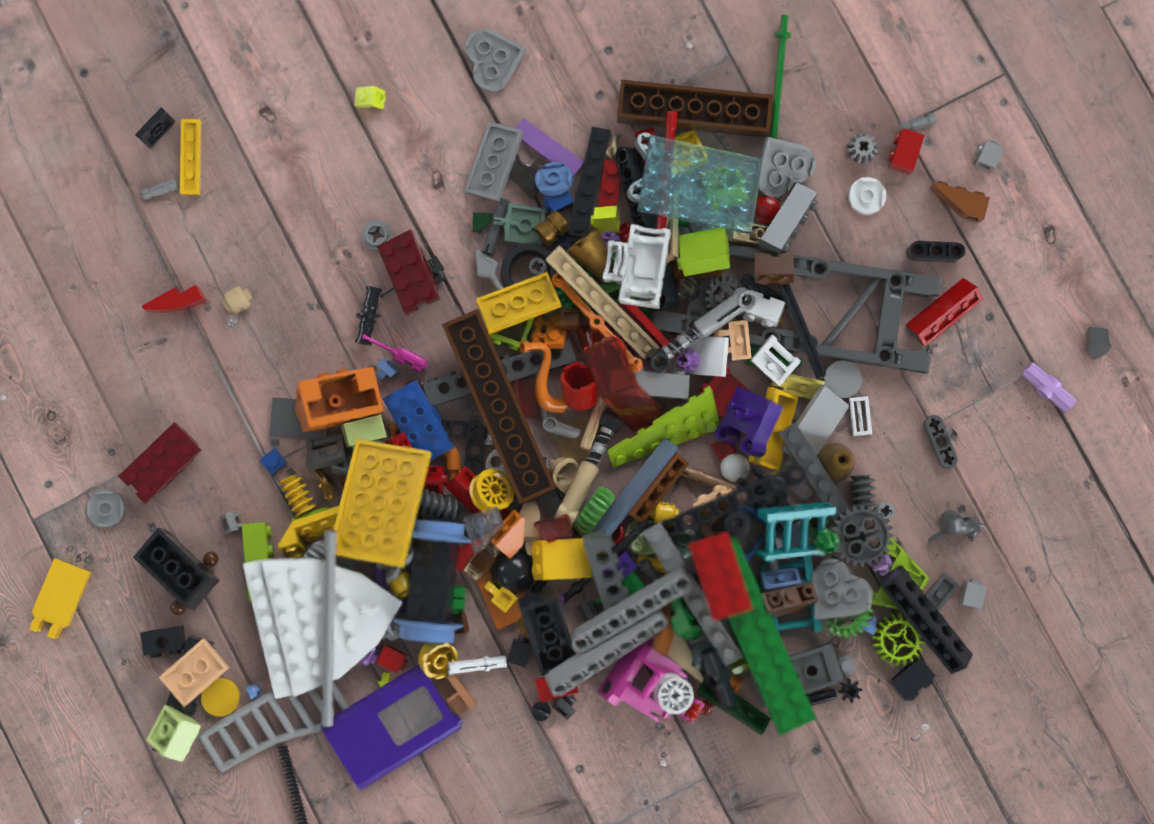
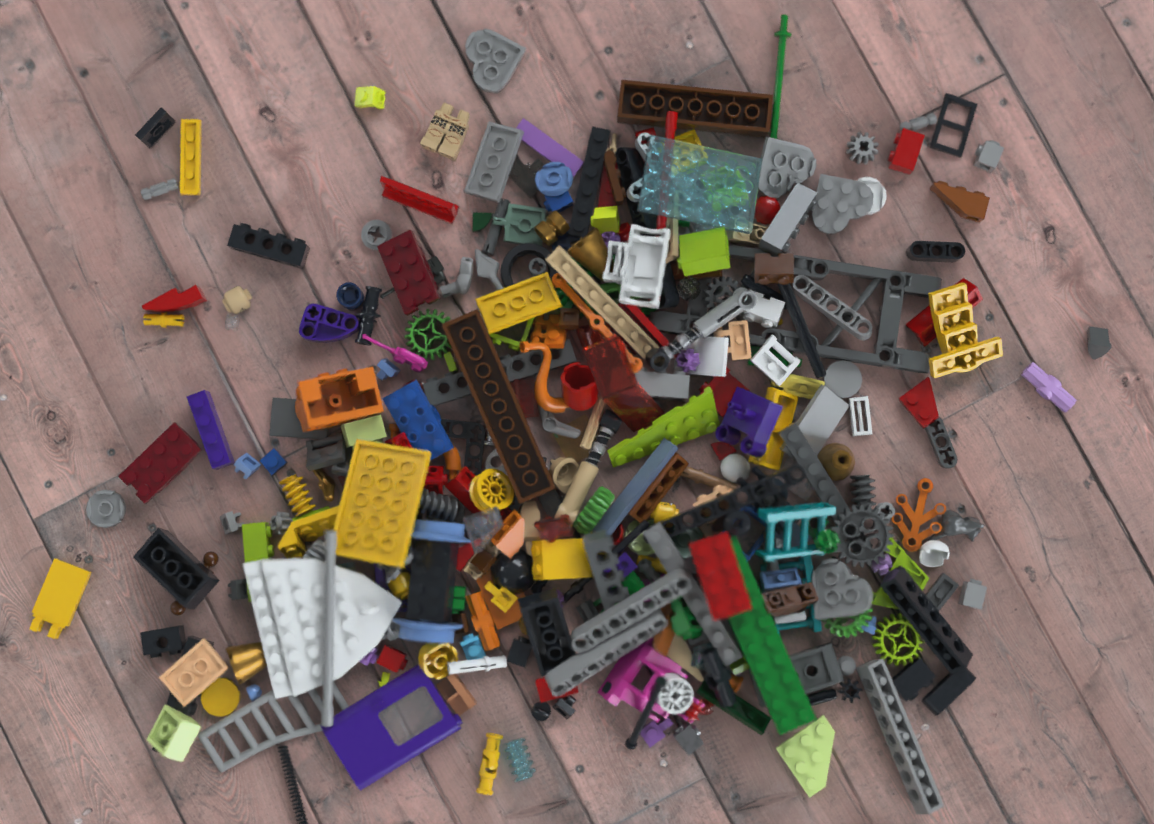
none -> yellow pin [143,312,184,328]
none -> dark purple brick [187,390,235,470]
none -> pearl gold cone [225,642,267,685]
none -> black brick [227,223,310,269]
none -> dark grey tile [228,579,248,600]
none -> medium blue tile [234,453,261,479]
none -> light grey gear [270,512,292,535]
none -> dark purple beam [299,303,360,343]
none -> dark blue wheel [336,282,365,311]
none -> red fence [380,176,459,225]
none -> bright green gear [404,309,452,360]
none -> tan hips [420,103,470,161]
none -> light grey arm [440,257,473,298]
none -> lime tile [444,352,458,372]
none -> medium azure bracket [459,633,487,660]
none -> orange piece [465,591,501,651]
none -> yellow piece [476,733,503,795]
none -> clear light blue piece [502,738,536,782]
none -> reddish brown hinge [603,150,626,206]
none -> black bar [625,676,668,750]
none -> medium lavender plate [640,716,673,747]
none -> flat silver brick [673,723,704,756]
none -> light grey piece [773,610,807,625]
none -> yellowish green plate [776,715,835,798]
none -> light grey beam [792,275,872,341]
none -> light grey plate [812,174,873,234]
none -> light grey brick [856,659,944,814]
none -> orange plant [891,478,946,552]
none -> red wing [899,377,939,429]
none -> white hair [919,540,949,567]
none -> black beam [922,668,976,716]
none -> yellow slope [928,282,1003,379]
none -> black window [929,93,977,158]

